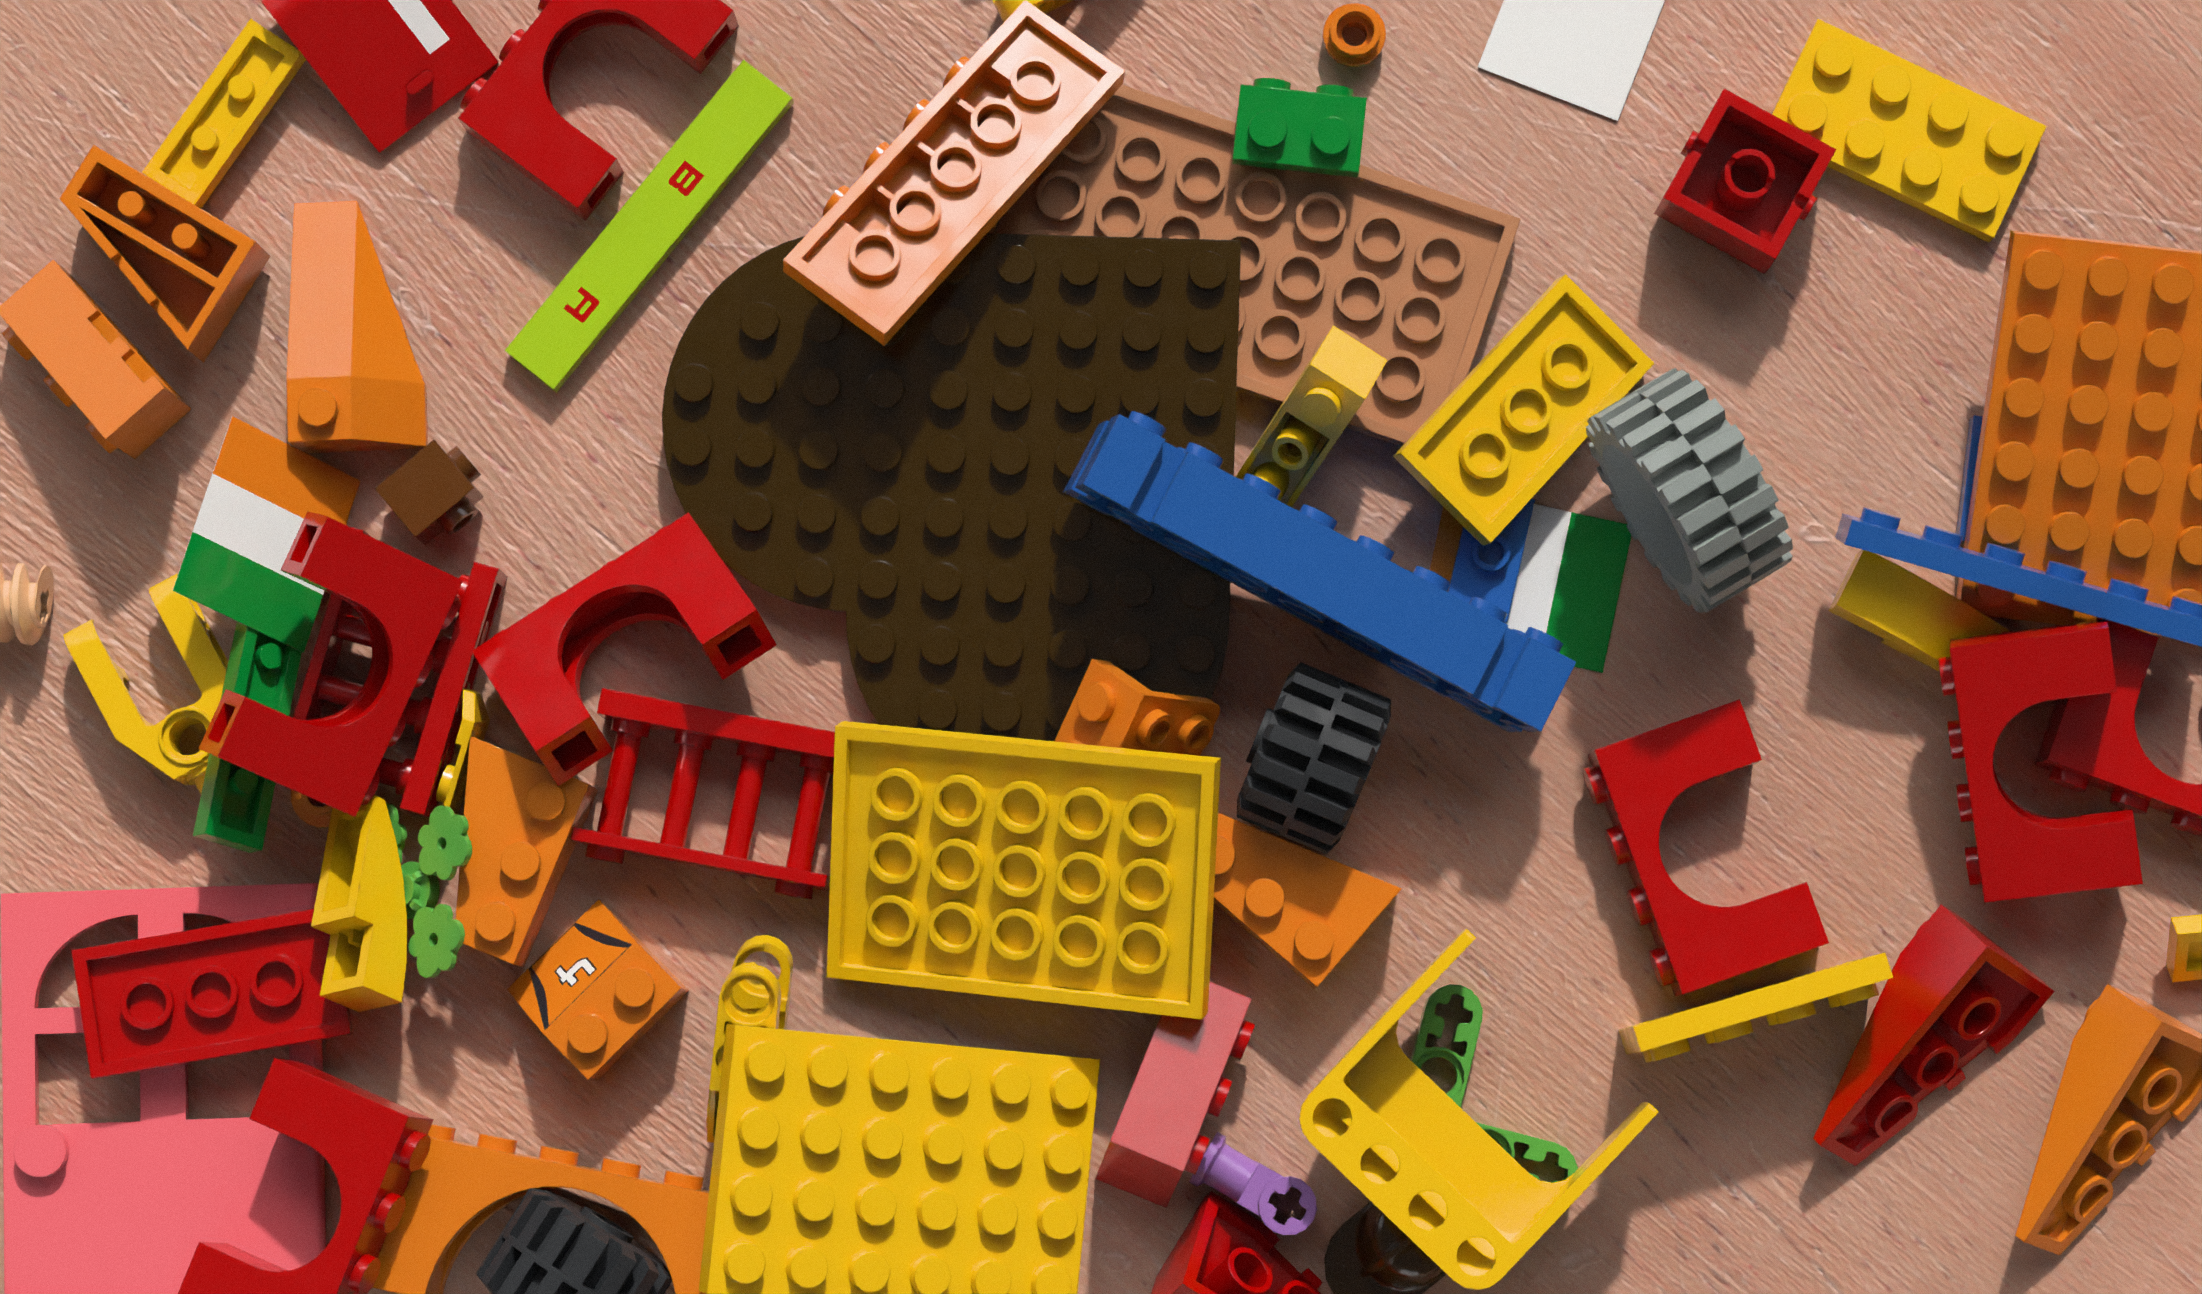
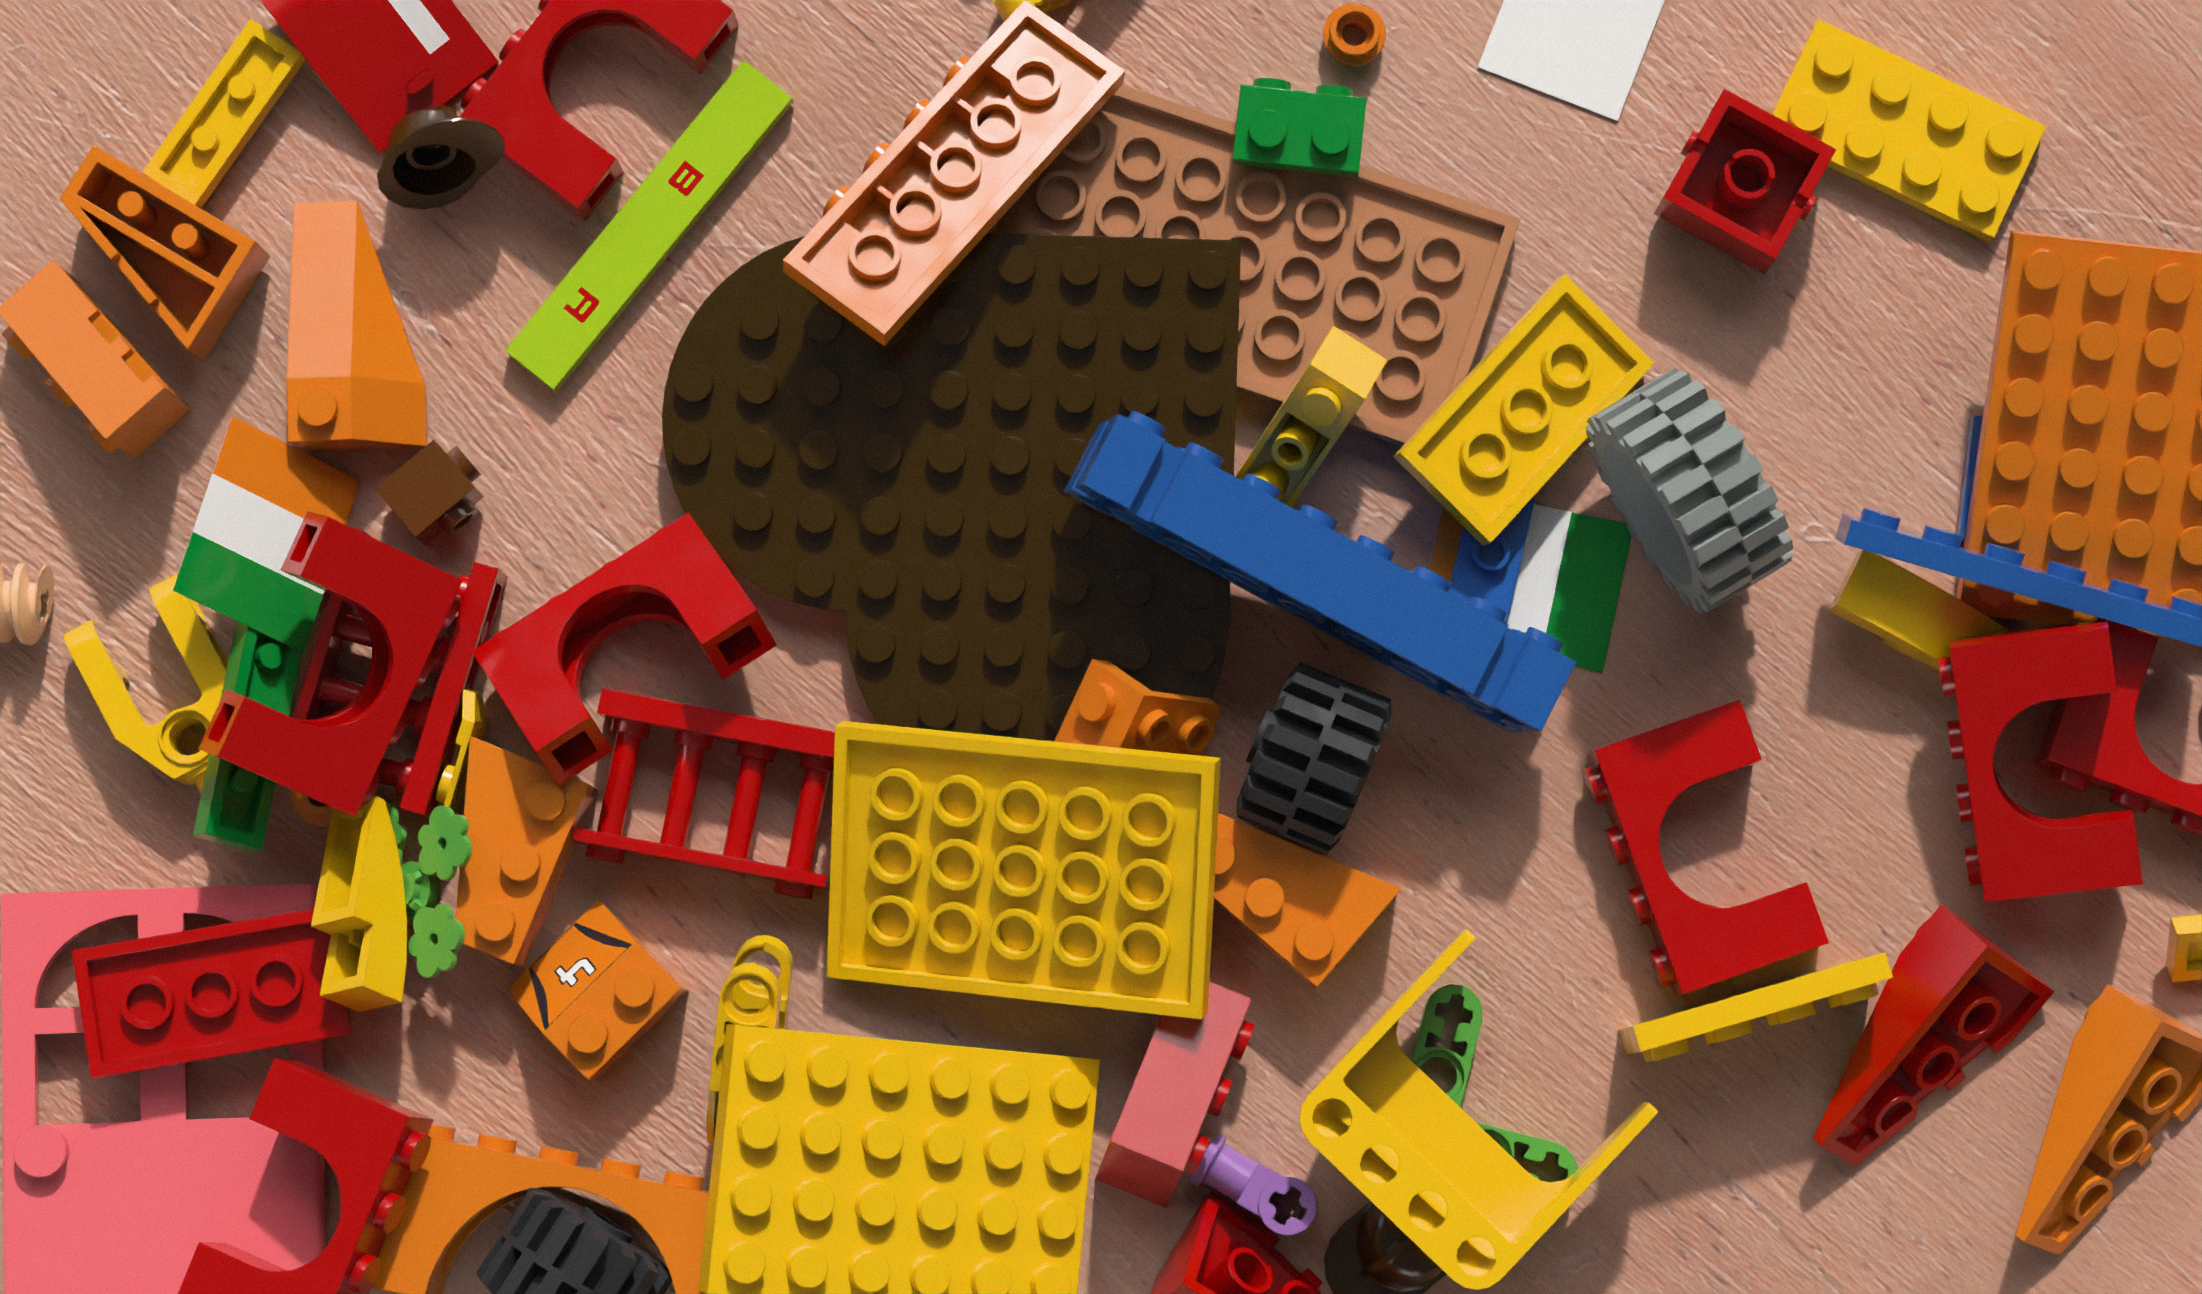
none -> dark brown piece [377,105,505,209]

